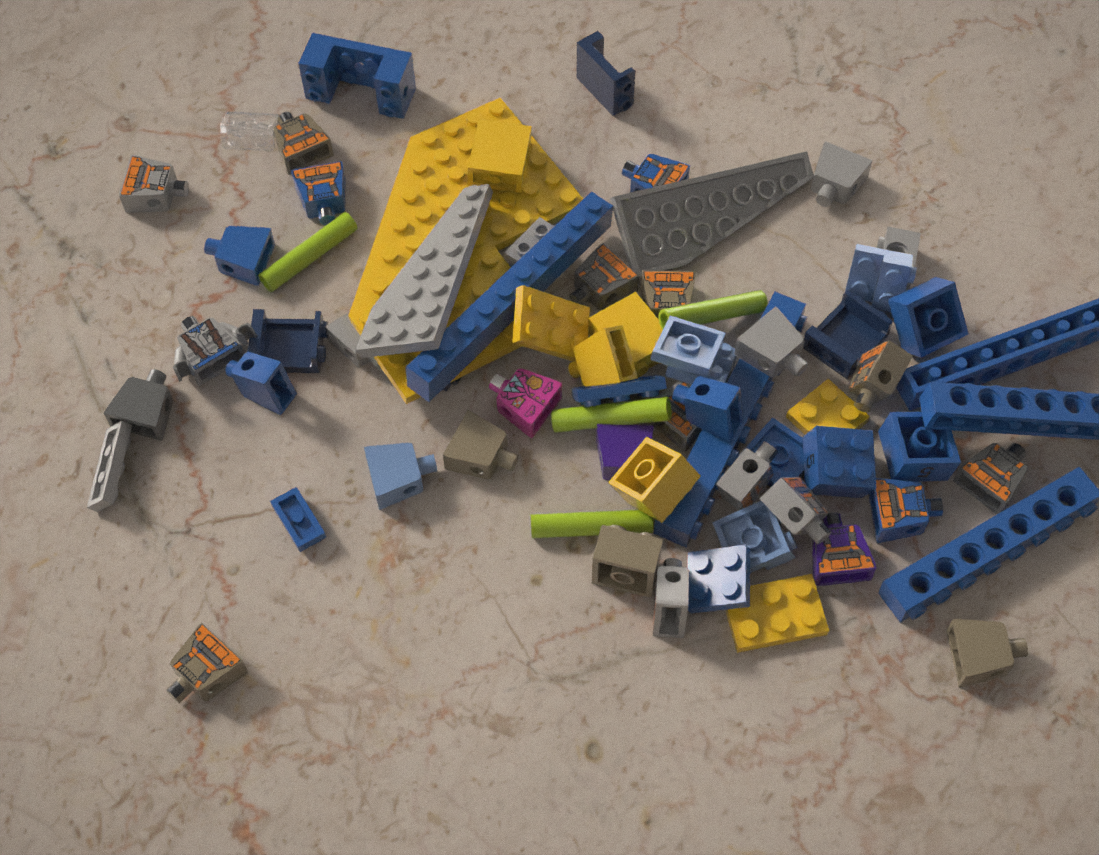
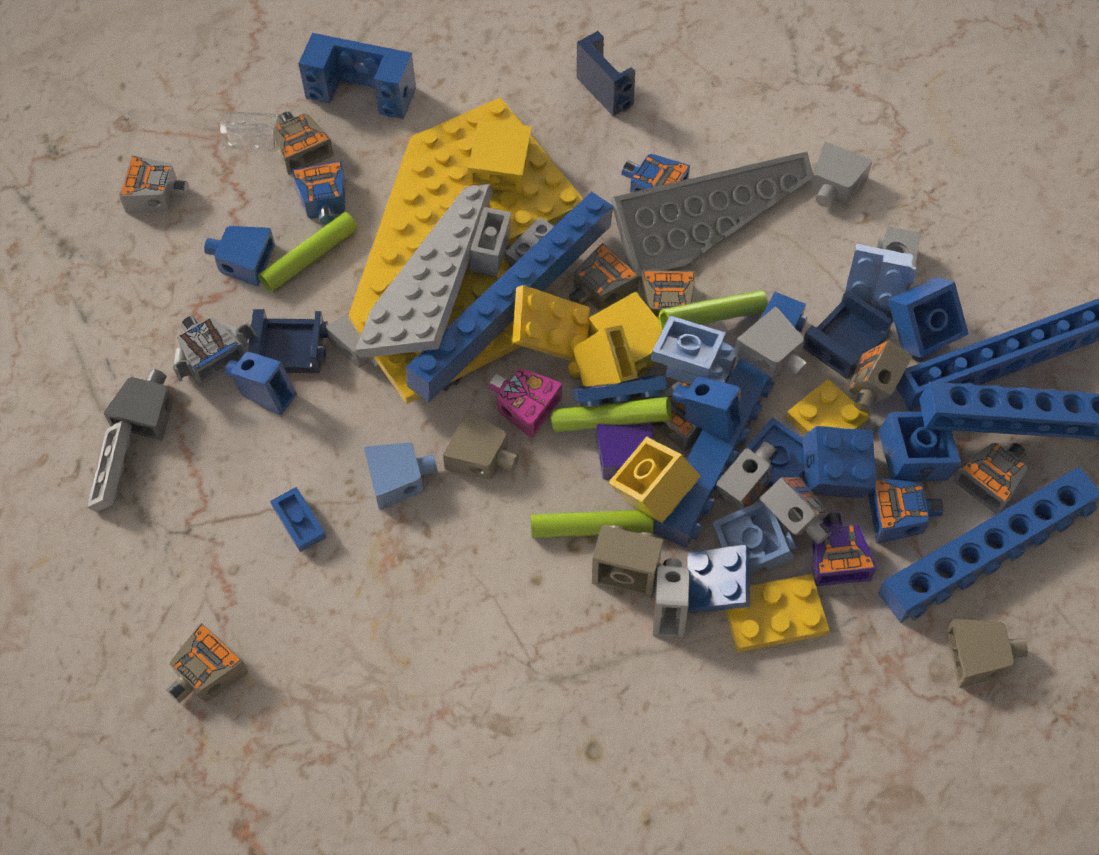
none -> light grey brick [470,207,511,277]

